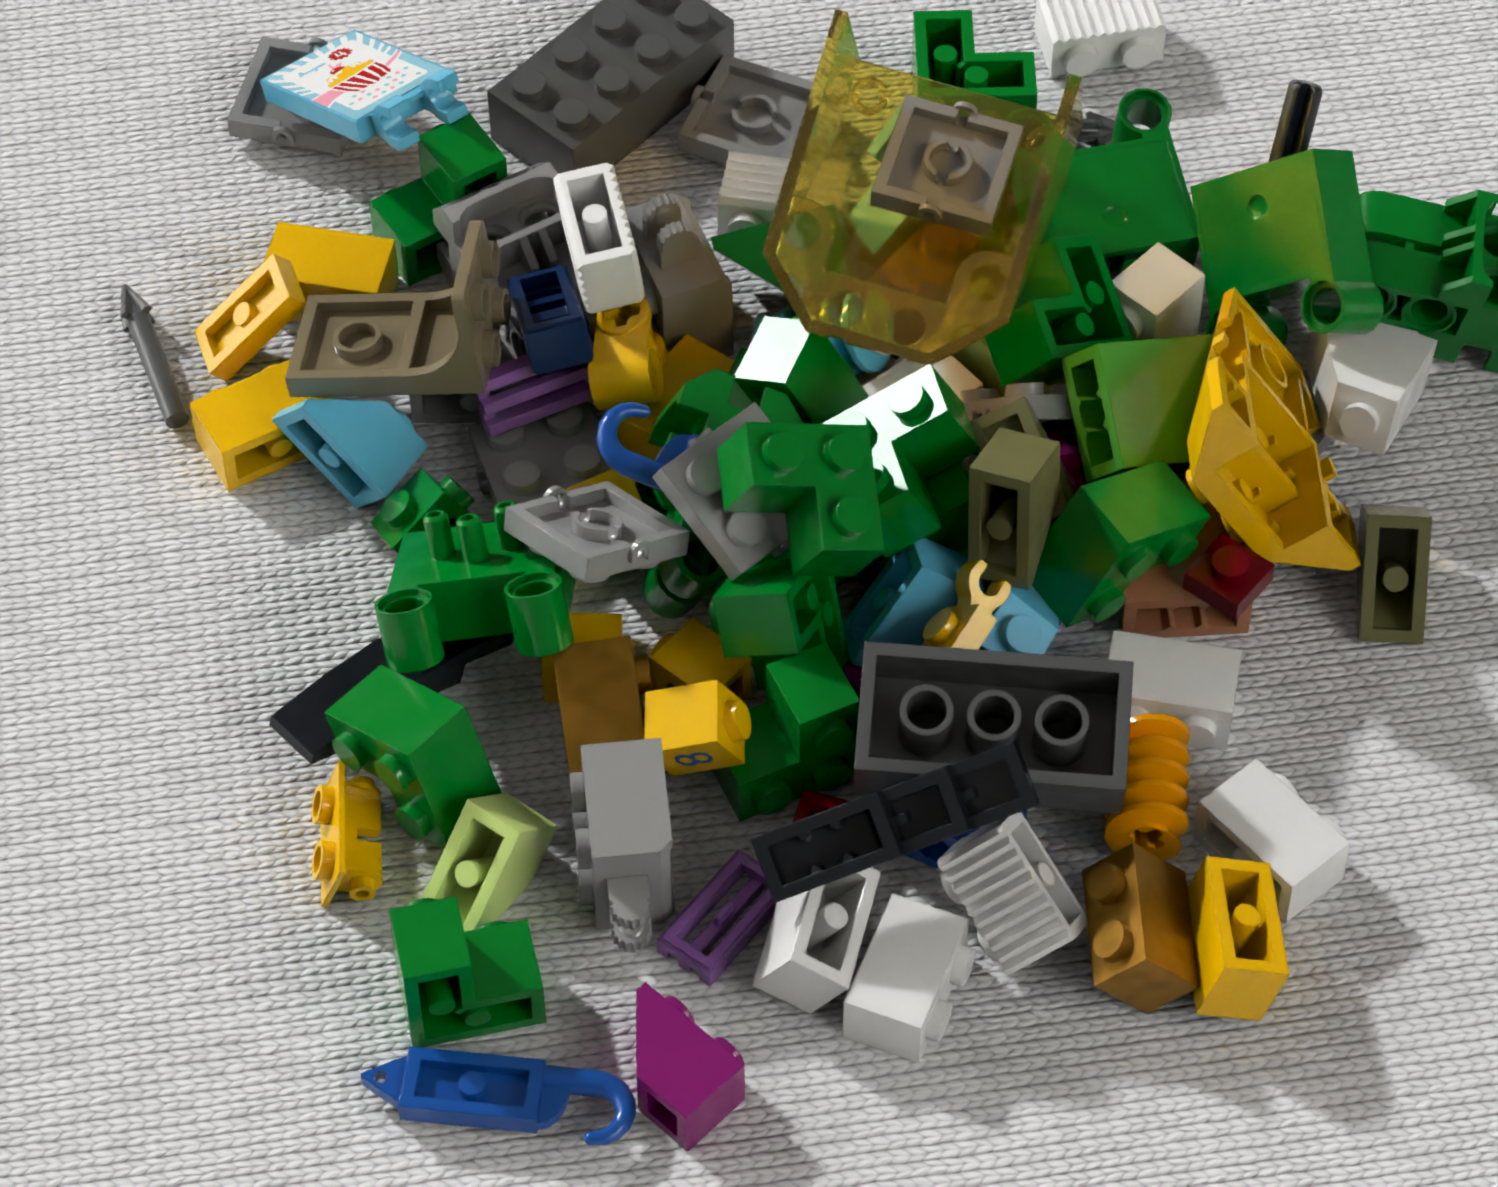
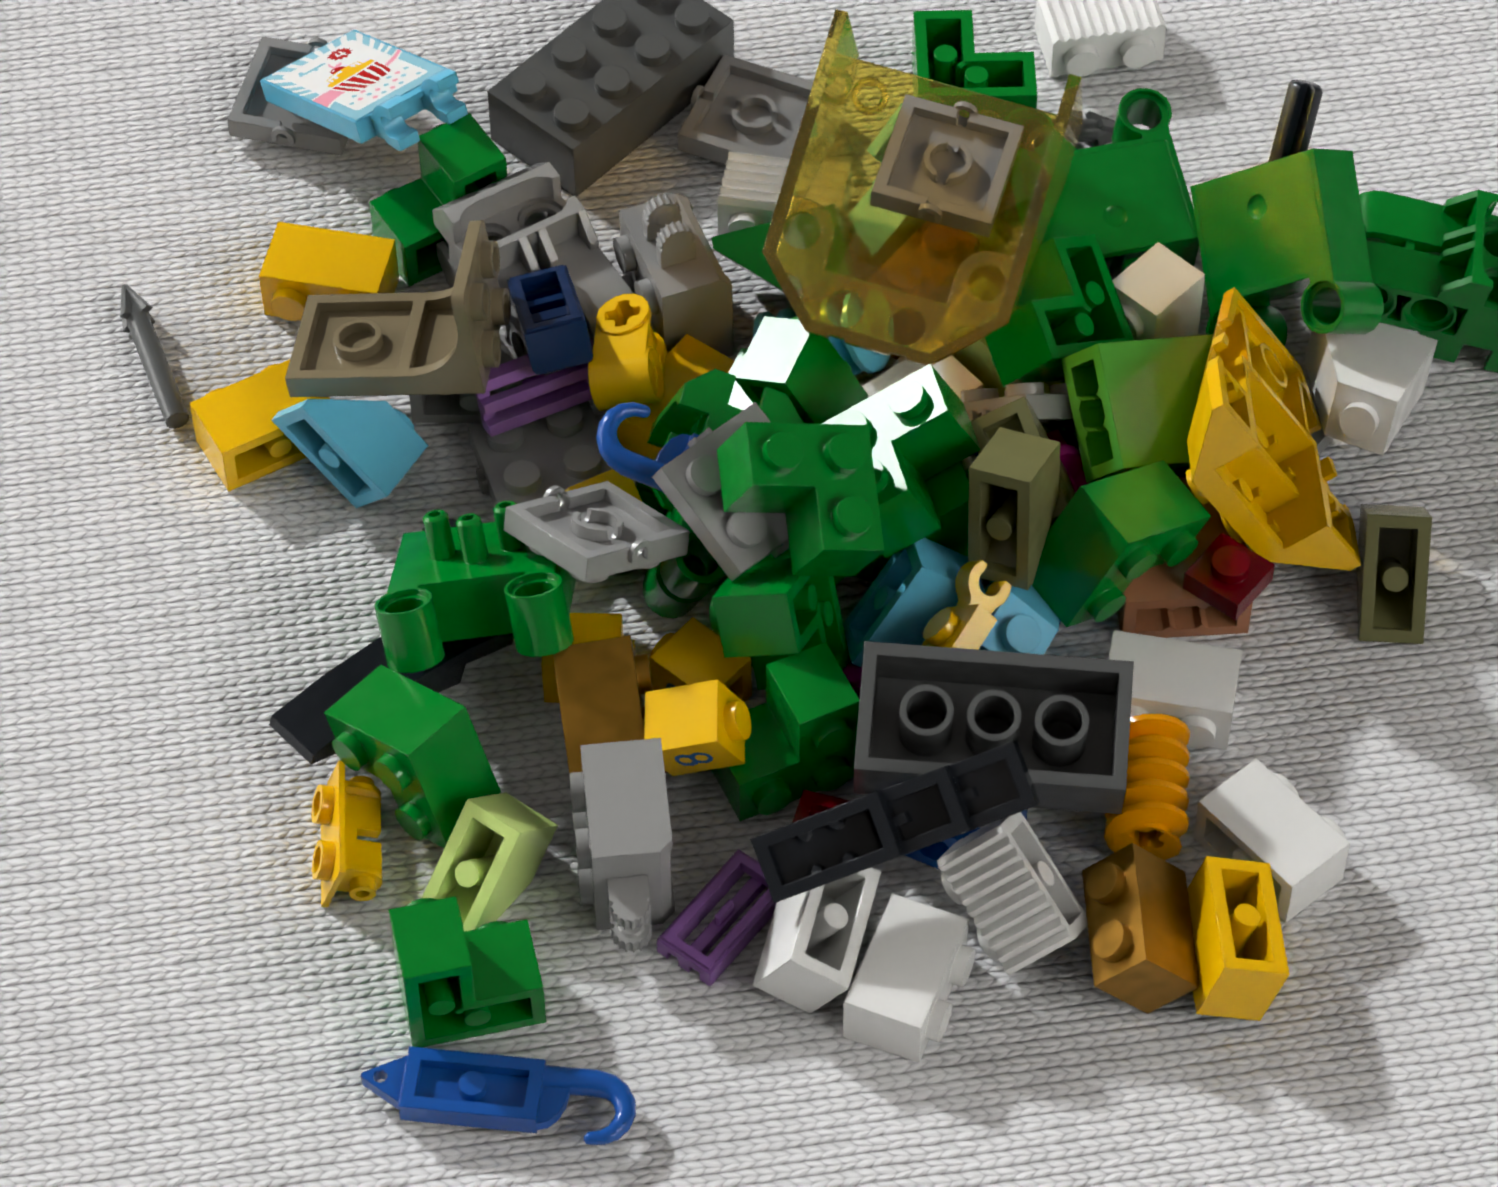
yellow plate [194,253,306,381] -> none
green bracket [370,468,475,553] -> none
white brick [553,162,645,313] -> none
magenta slope [636,982,745,1152] -> none

